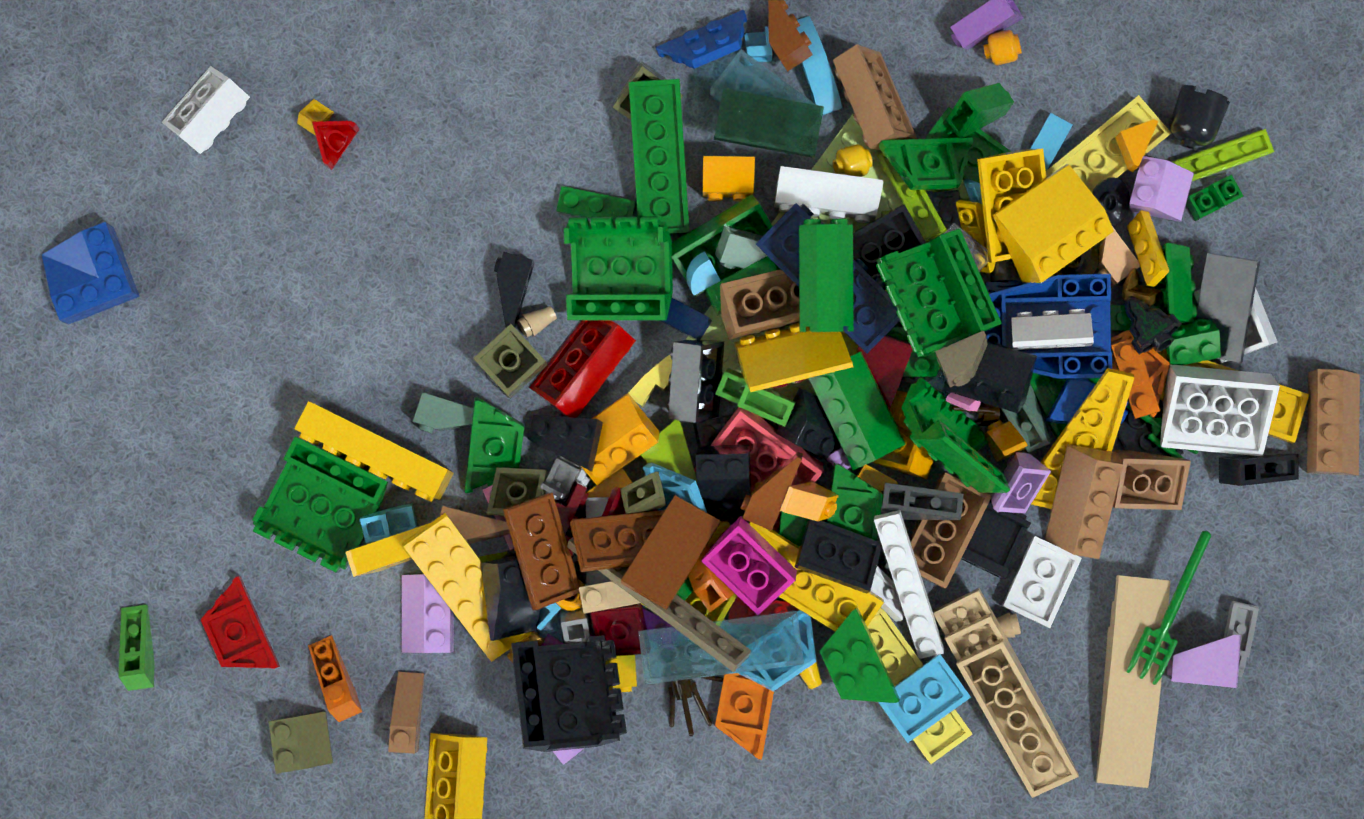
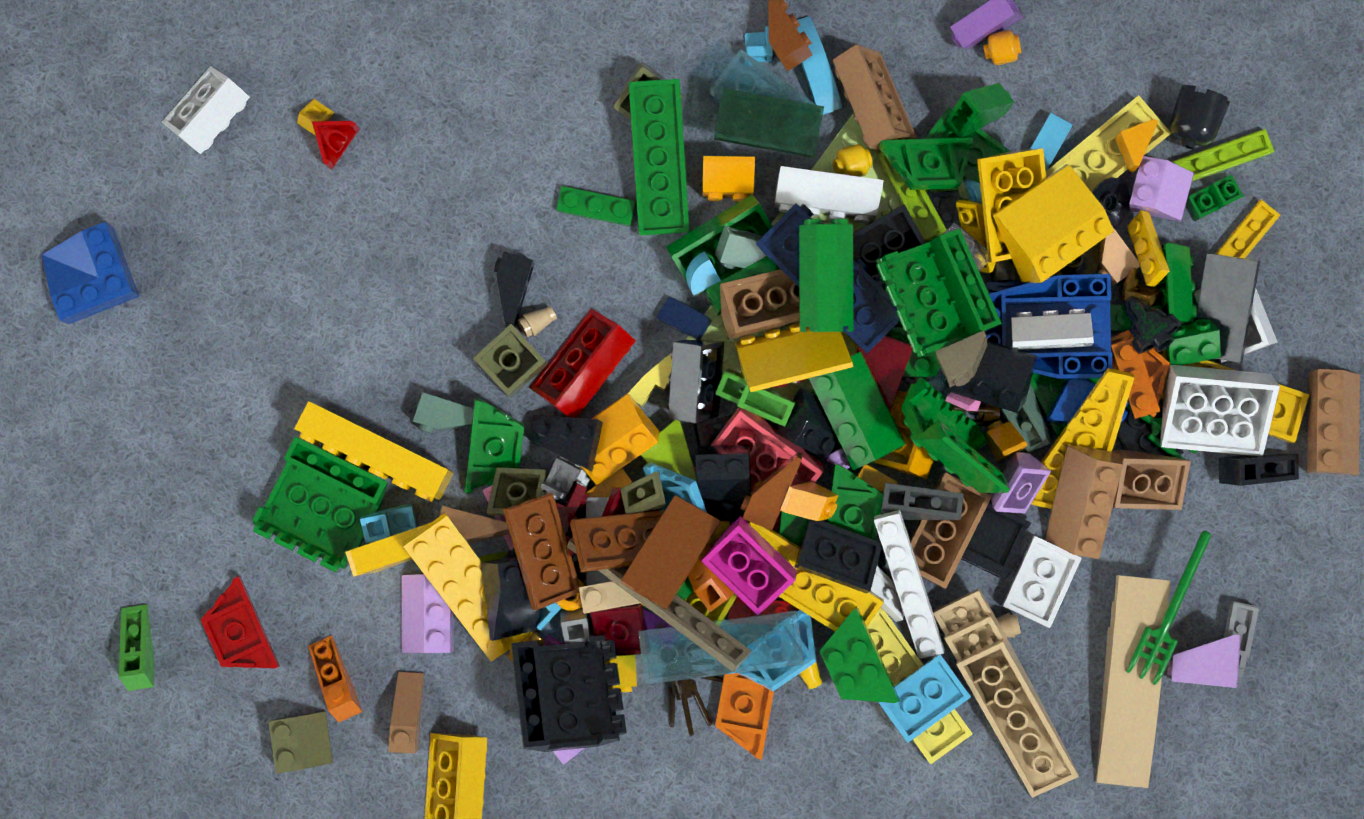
green slope [564,216,673,320] -> none
blue wing [656,10,747,69] -> none
none -> yellow tile [1215,199,1280,258]

